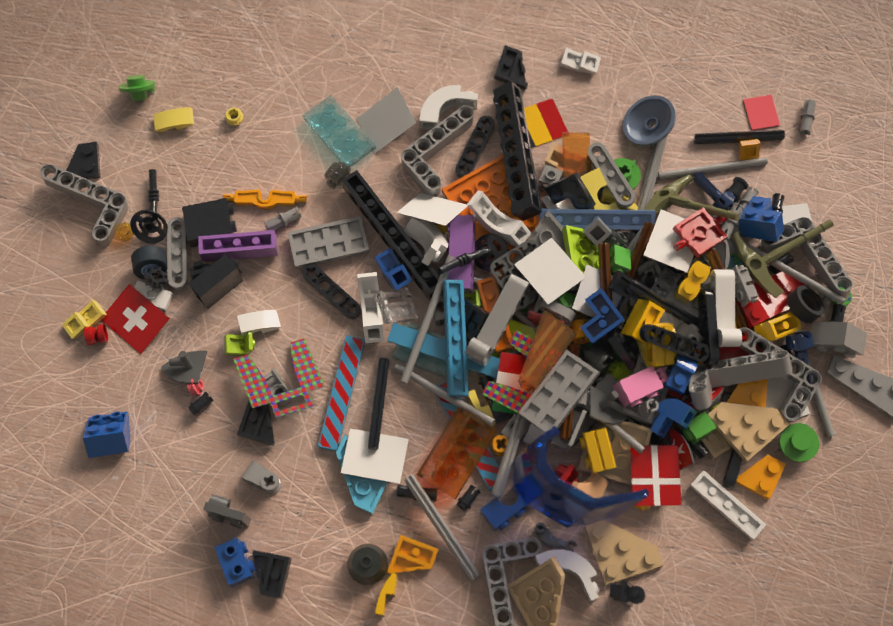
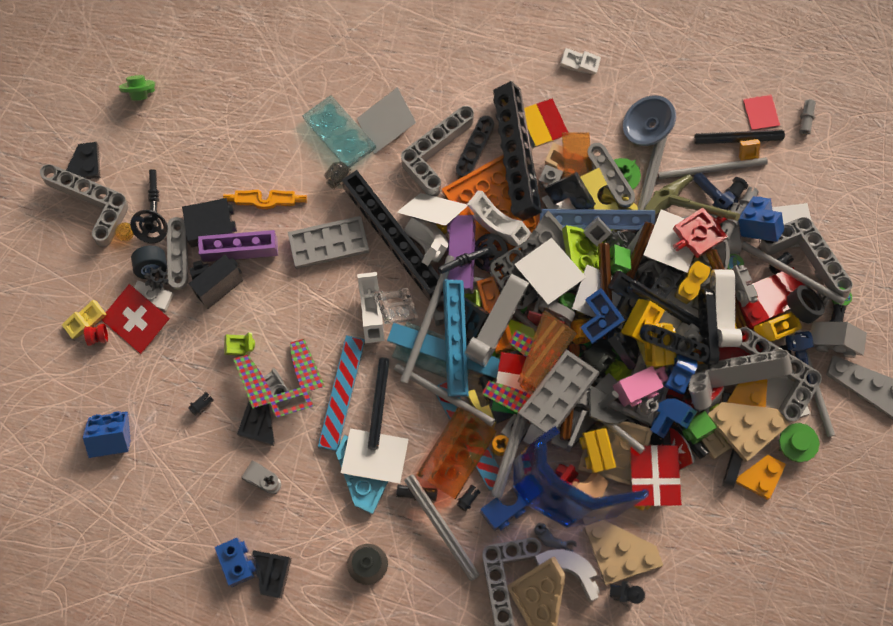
light yellow slope [153,107,194,133] -> none
dark grey shield [161,351,207,384] -> none
coral plate [187,379,204,396] -> none
dark grey plate [203,494,251,528] -> none
light yellow plate [225,108,243,126] -> none
white slope [237,310,281,336] -> none
light grey axle [264,207,302,231] -> none
black beam [302,264,361,320] -> none
blue brick [374,248,413,290] -> none
yellow slope [375,573,397,616] -> none
light orange wing [387,535,439,574] -> none
white arch [419,85,478,130] -> none
black wing [493,45,528,90] -> none
white plate [690,470,766,540] -> none
olive piece [731,219,834,298] -> none
black pin [772,193,785,214] -> none

